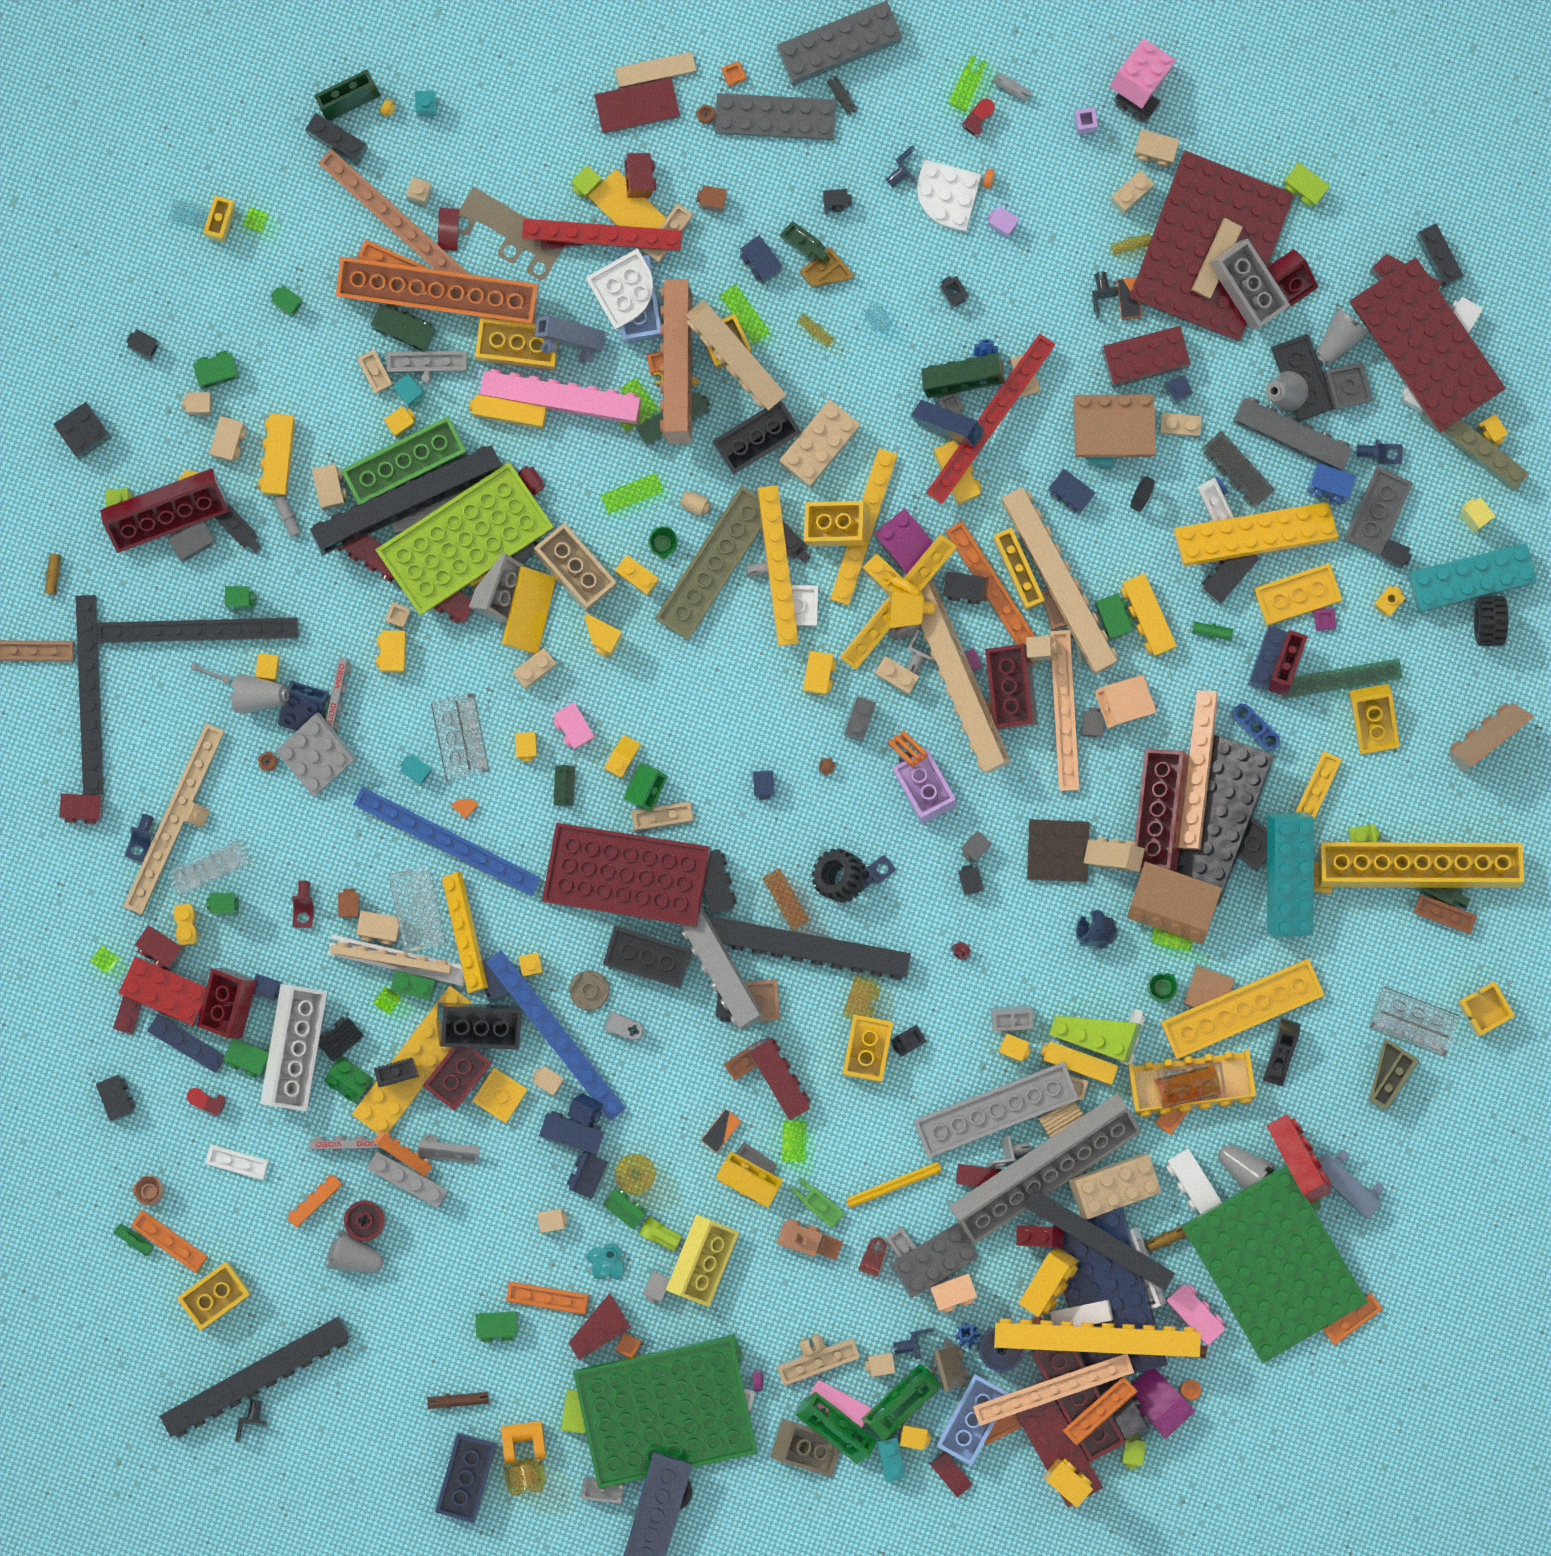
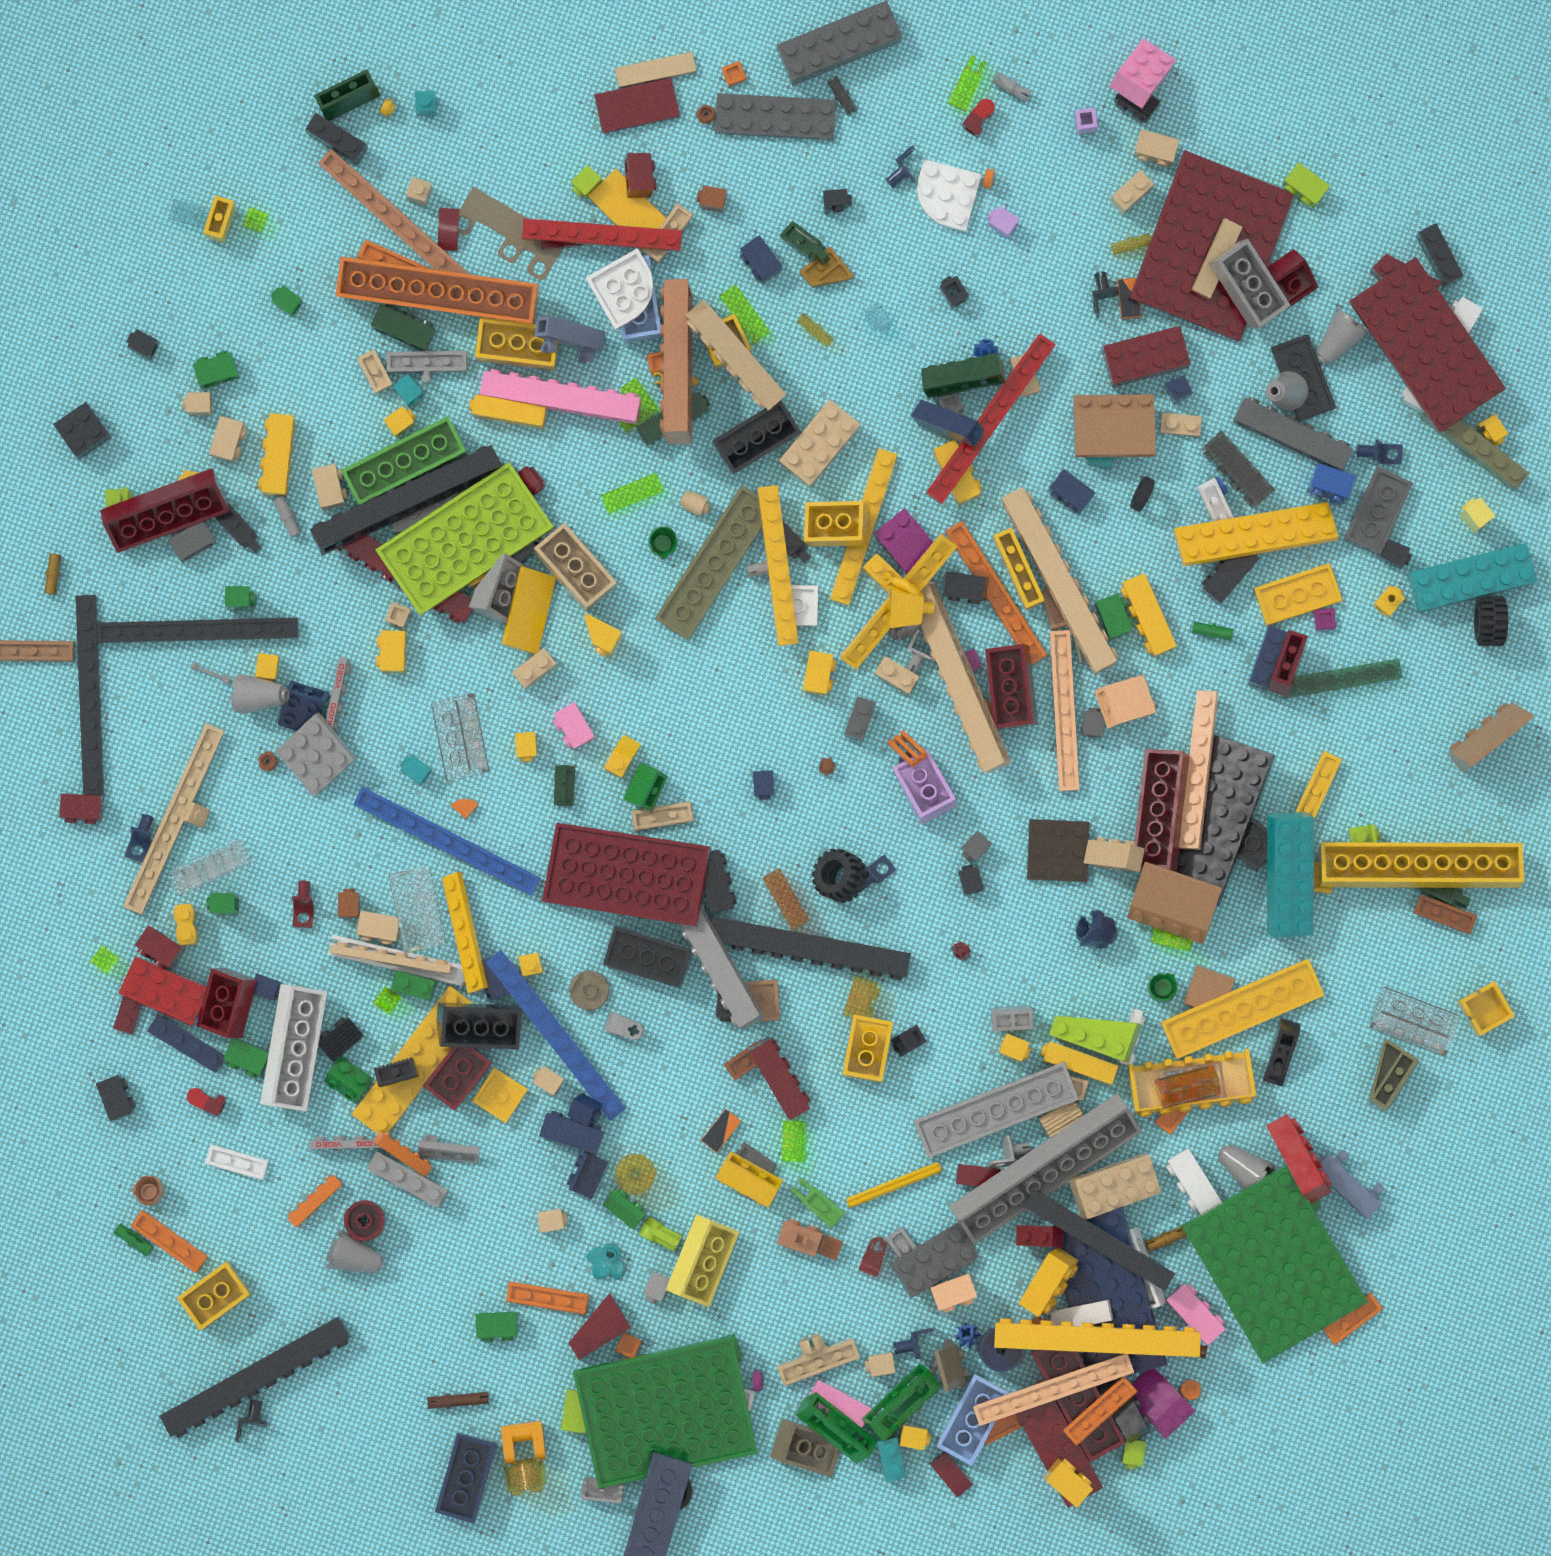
yellow brick [615,555,660,597] -> none
tan brick [1026,636,1061,662] -> none
blue beam [1232,703,1280,752] -> none
dark grey plate [1324,363,1373,410] -> none
yellow slope [1349,684,1400,755] -> none

